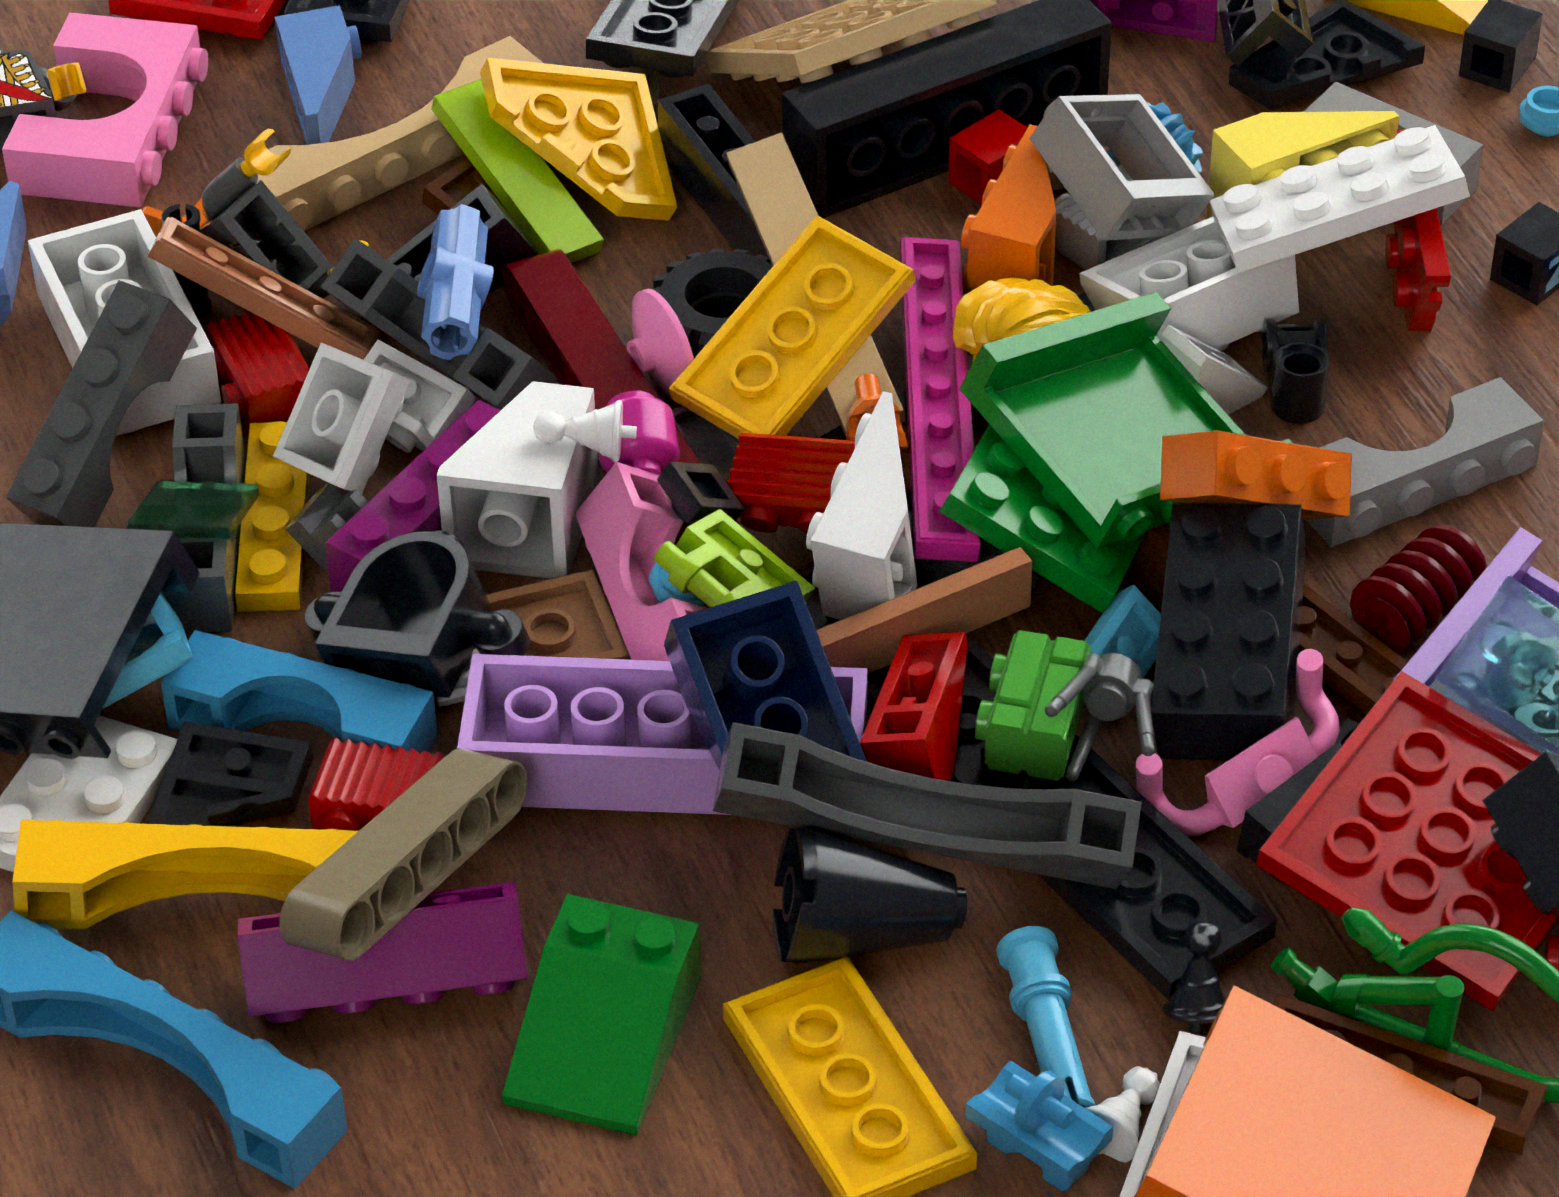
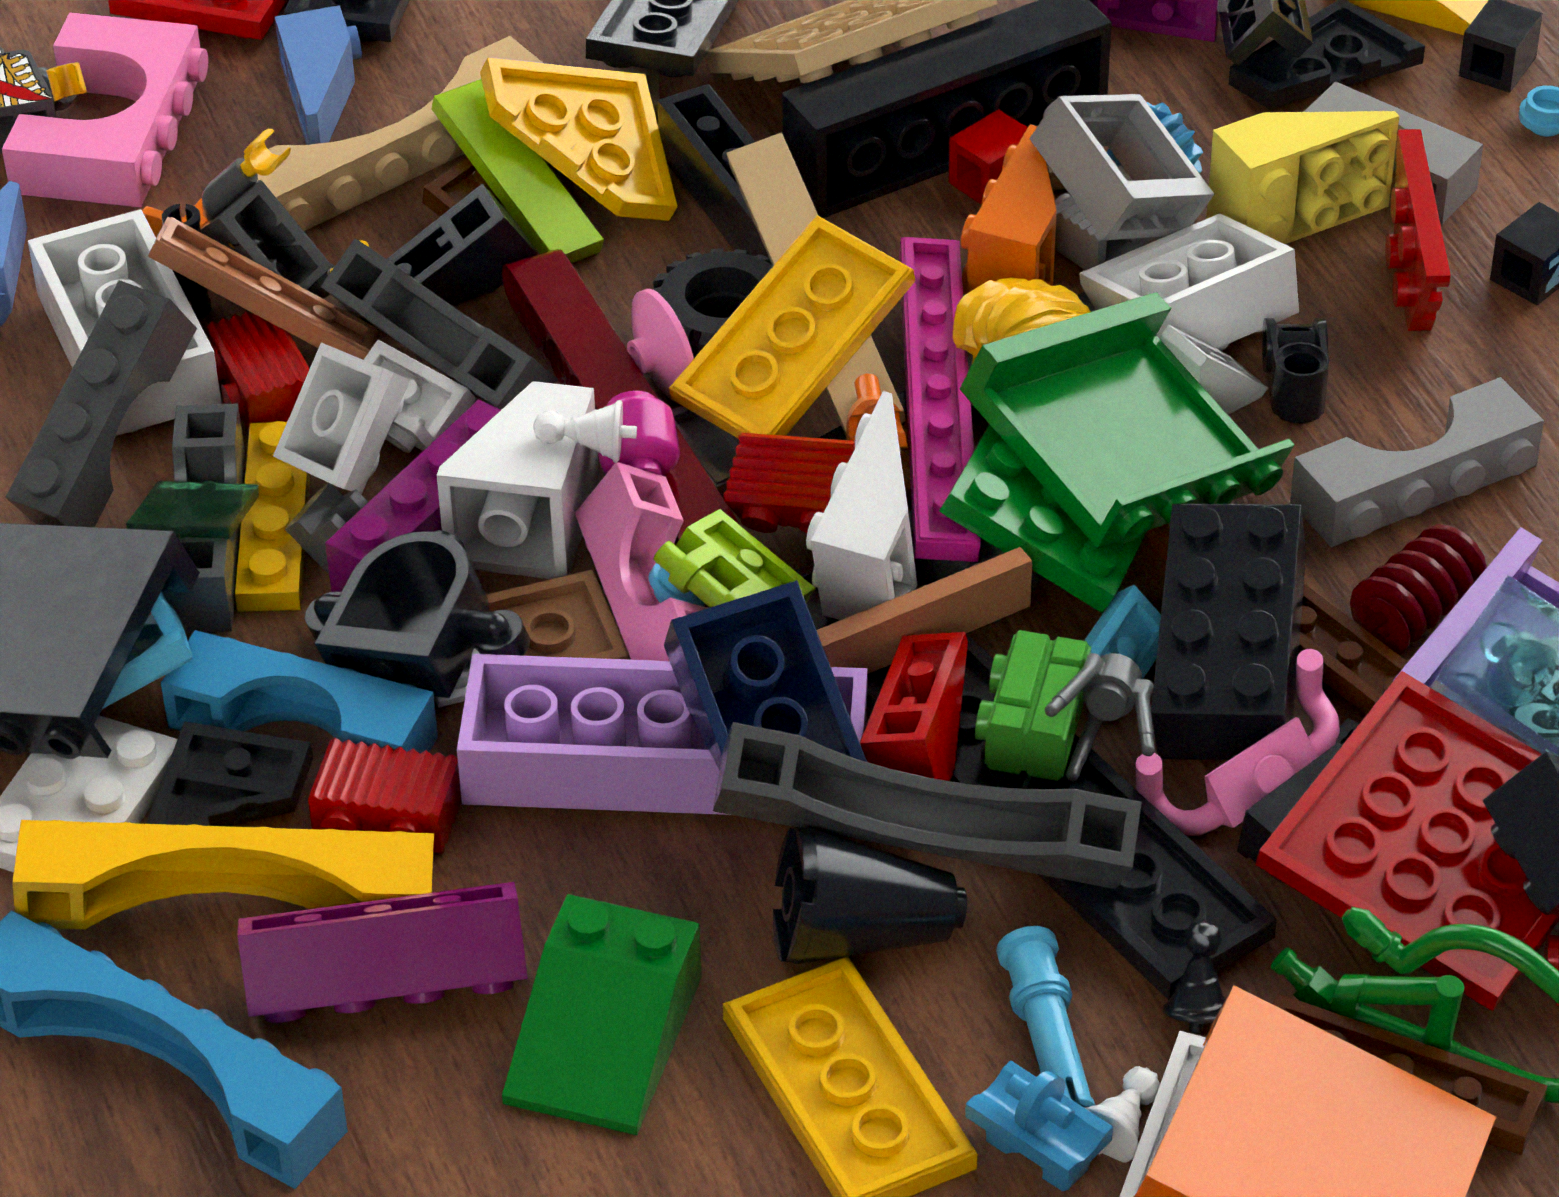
dark tan beam [280,748,527,961] -> none
medium blue piece [417,204,493,360] -> none
black plate [657,462,745,525] -> none
orange brick [1160,430,1352,520] -> none
white plate [1209,125,1470,273] -> none

